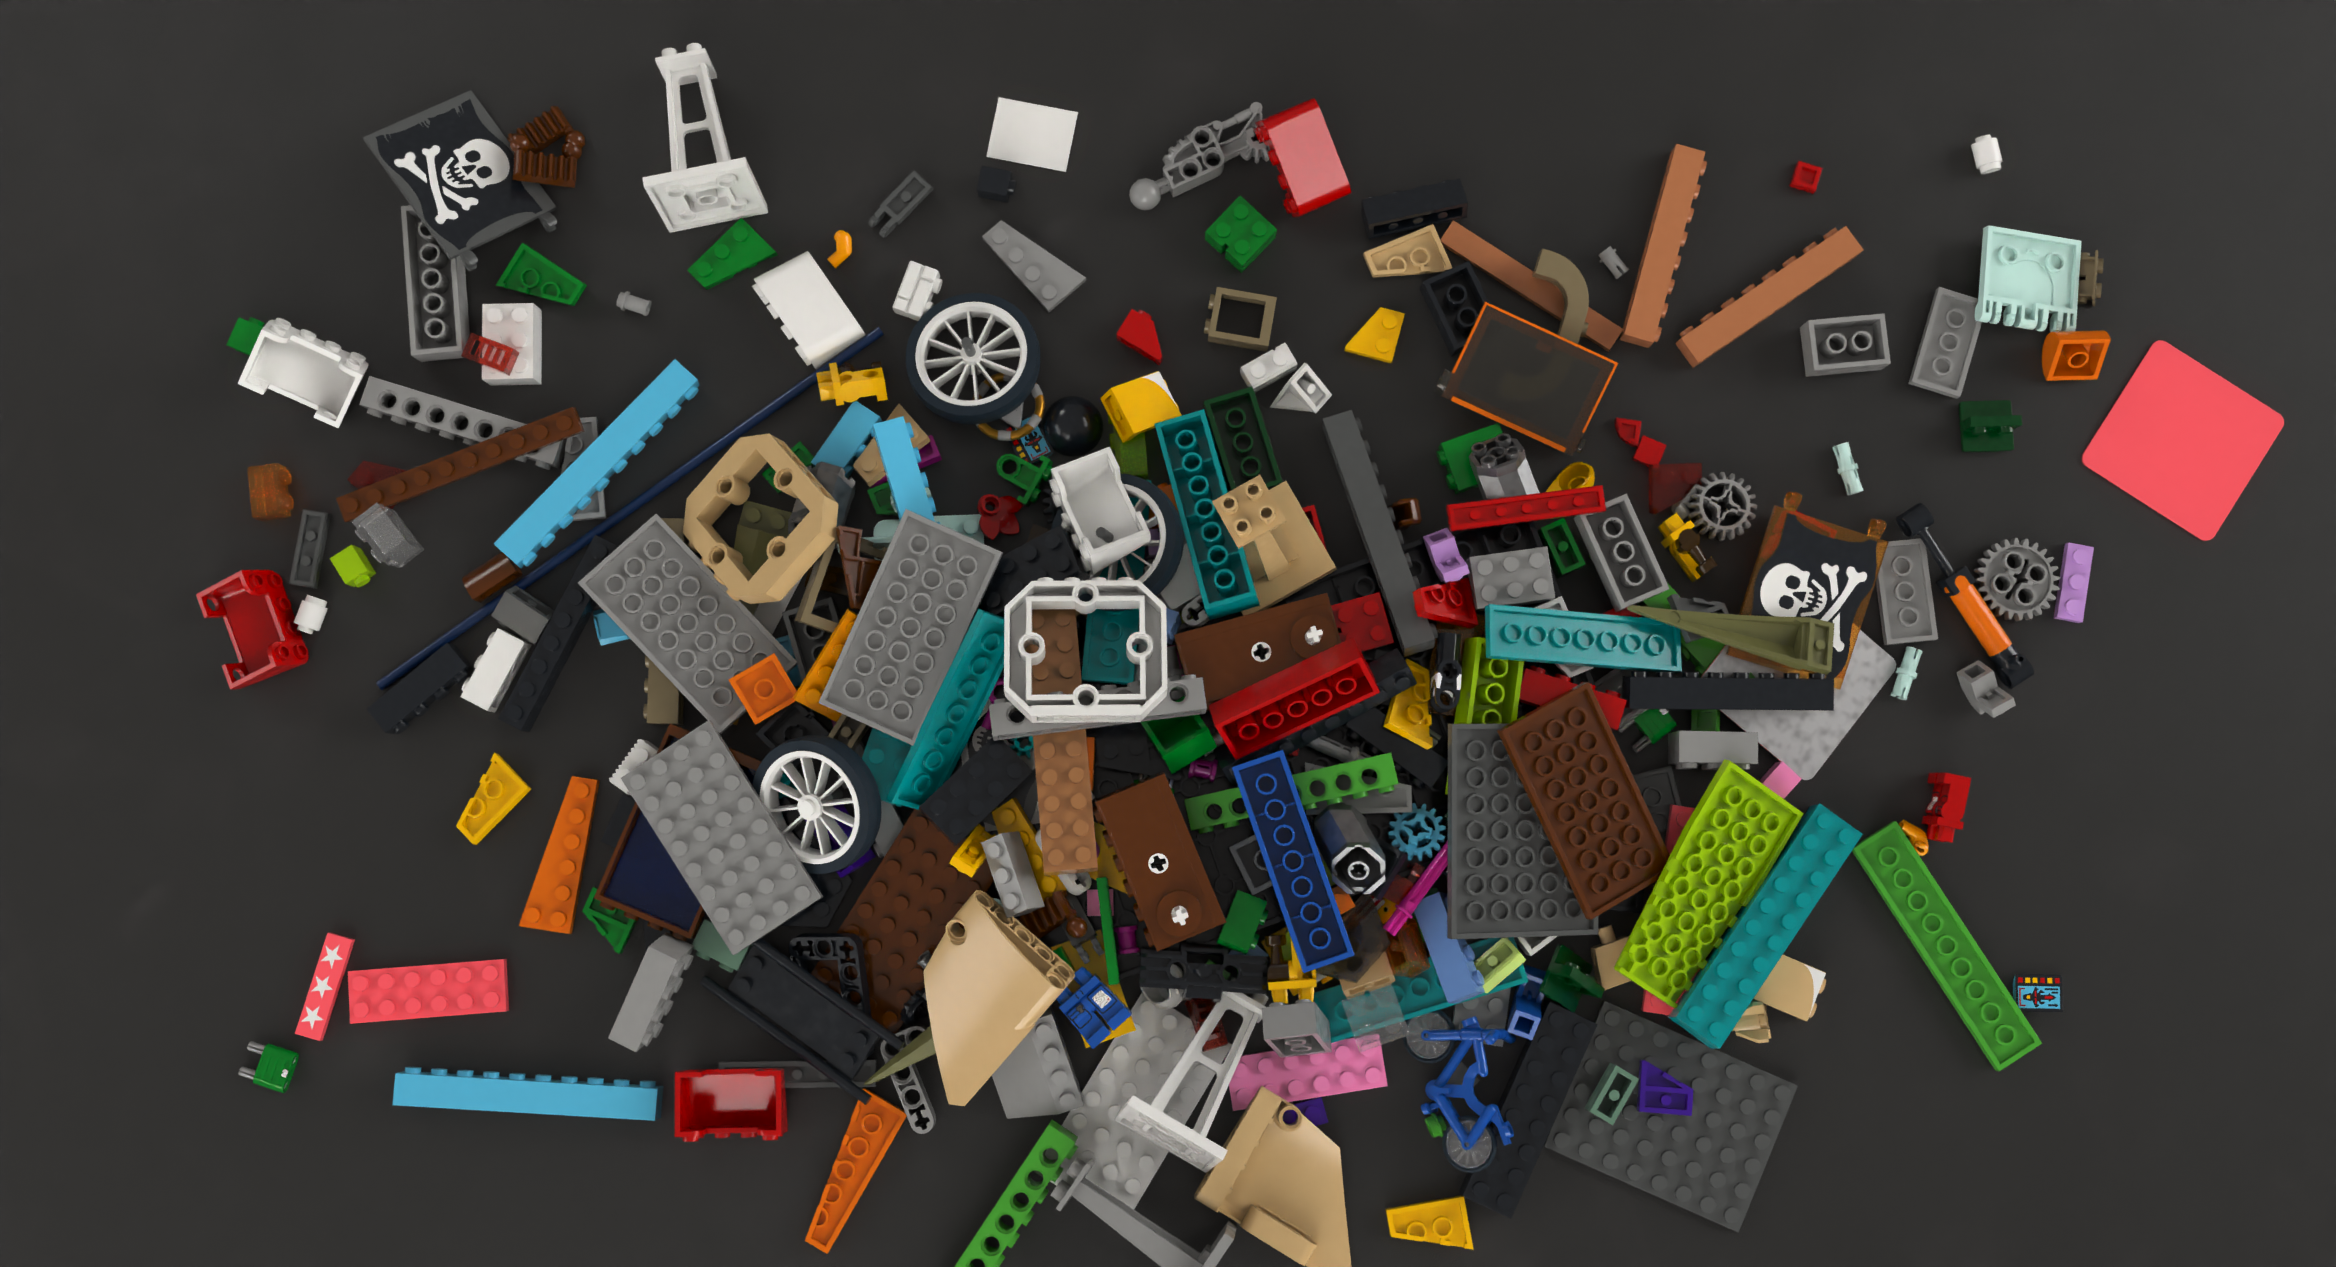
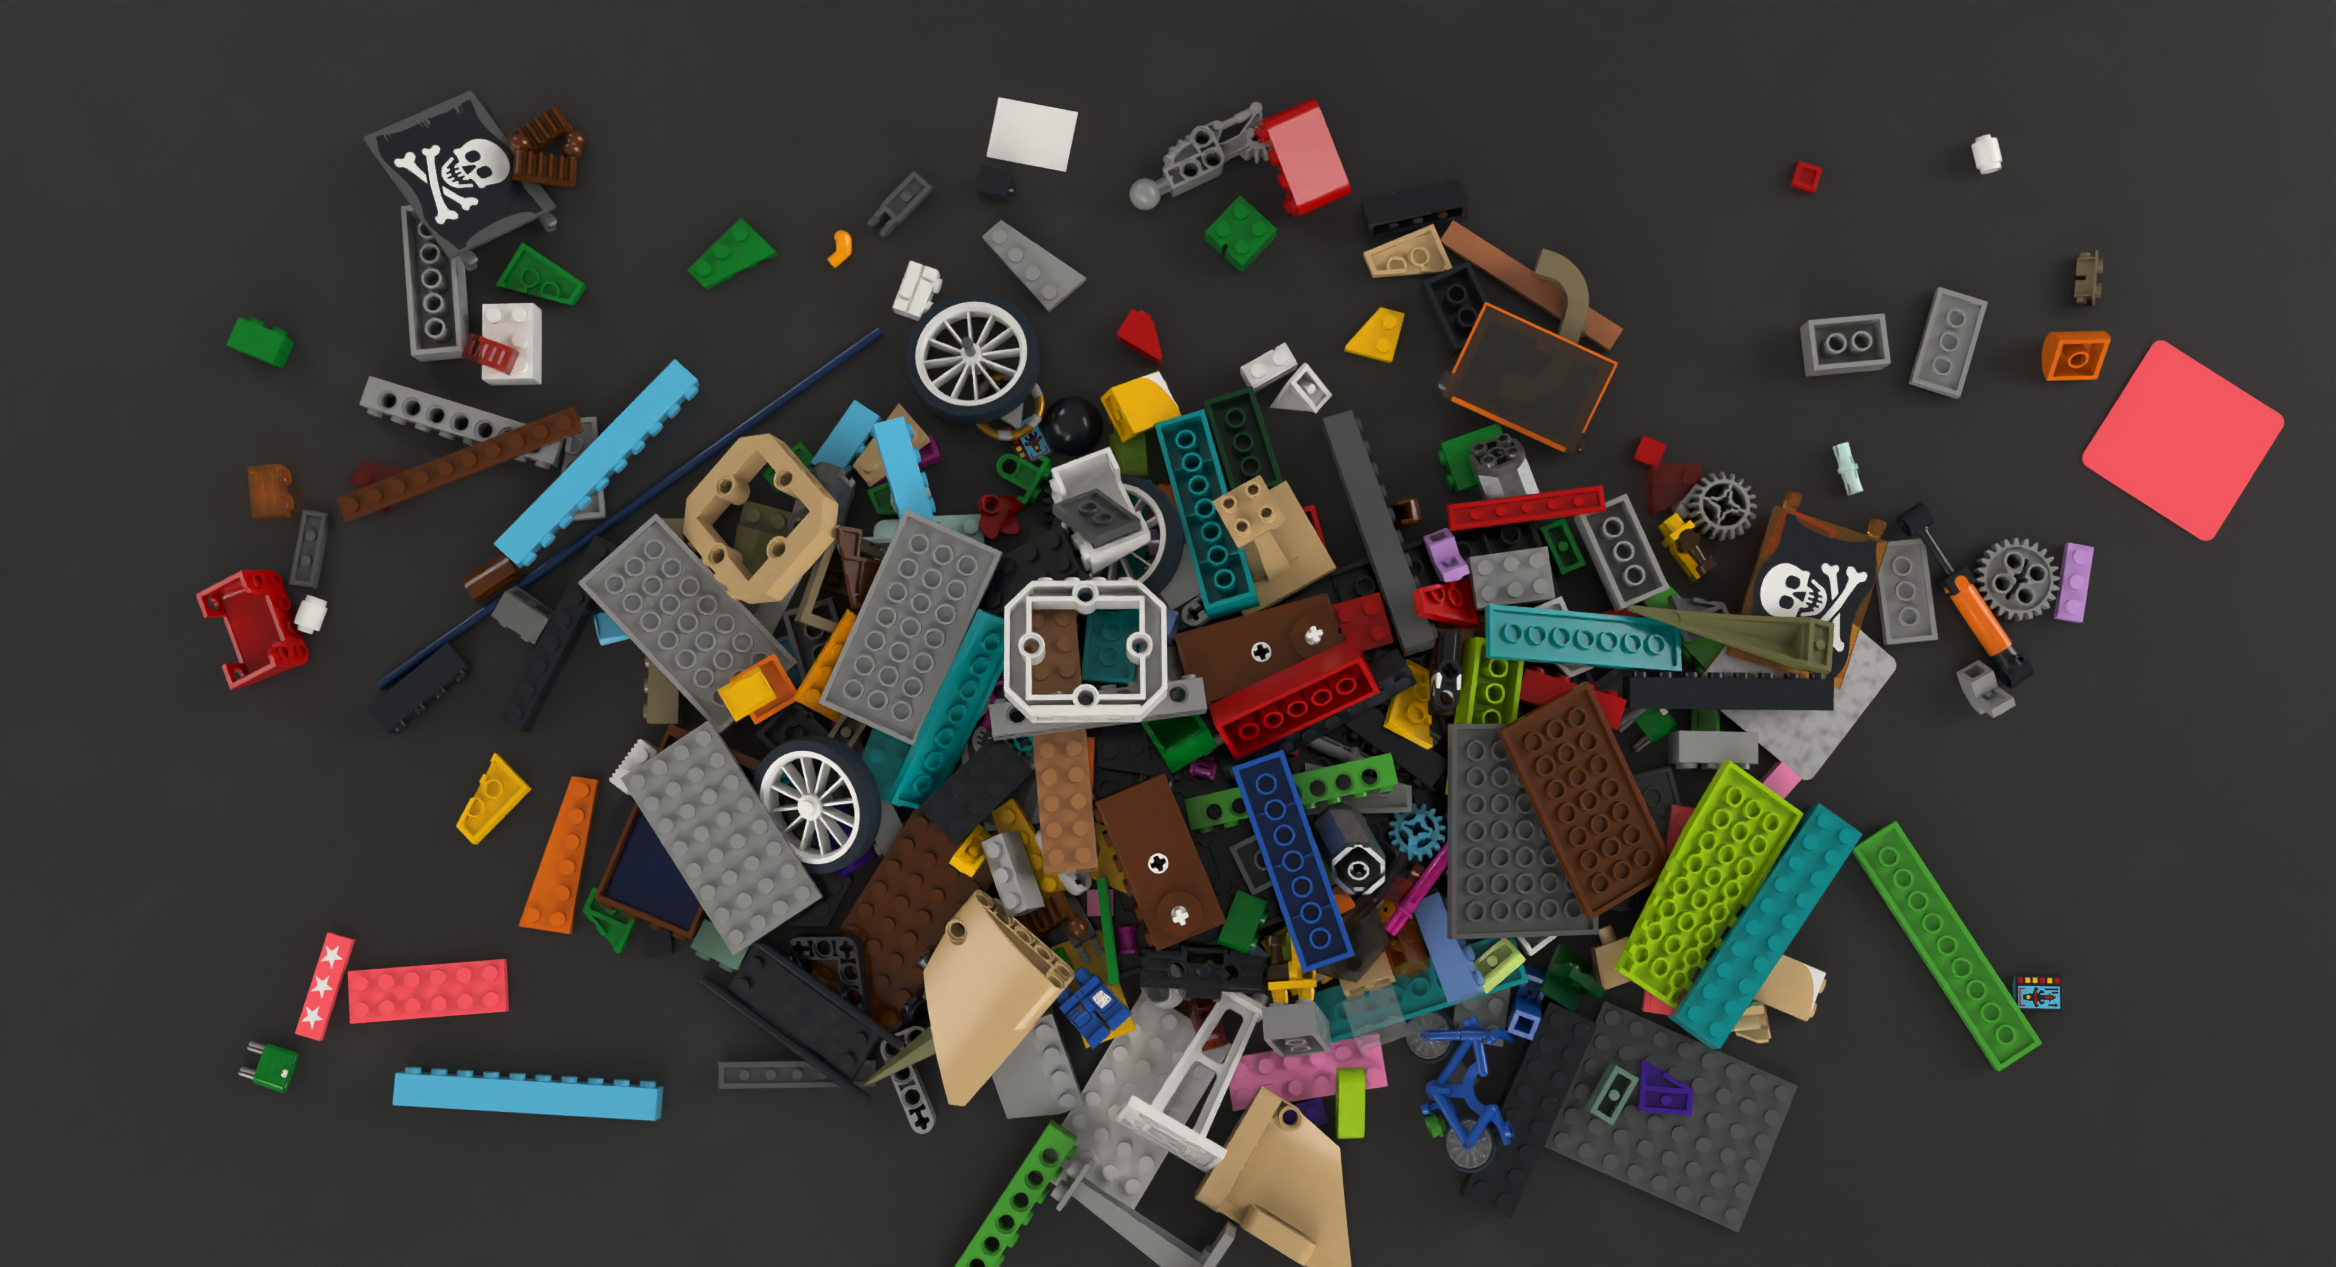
white windscreen [238,318,369,428] -> none
lime brick [330,545,376,587] -> none
clear piece [352,503,424,568] -> none
white brick [460,628,532,713] -> none
light grey brick [608,932,694,1052] -> none
light grey pin [617,291,651,316] -> none
white piece [642,43,768,233] -> none
red windscreen [675,1068,788,1142] -> none
white windscreen [752,251,866,370] -> none
orange wing [805,1087,907,1254] -> none
yellow hips [816,361,888,406] -> none
dark tan window [1204,287,1277,352] -> none
yellow wing [1385,1195,1474,1250] -> none
yellow cap [1546,462,1595,492] -> none
light grey pin [1598,246,1629,279] -> none
red tile [1615,417,1642,447] -> none
nougat brick [1619,144,1707,348] -> none
nougat brick [1676,226,1864,368] -> none
light aqua pin [1890,646,1923,700] -> none
light orange arm [1899,820,1929,856] -> none
red hips [1921,772,1971,843] -> none
dark green bracket [1959,400,2023,452] -> none
light aqua hinge [1975,225,2082,332] -> none
none -> yellow piece [717,666,777,722]
none -> dark grey plate [1052,488,1141,546]
none -> lime beam [1335,1067,1365,1139]

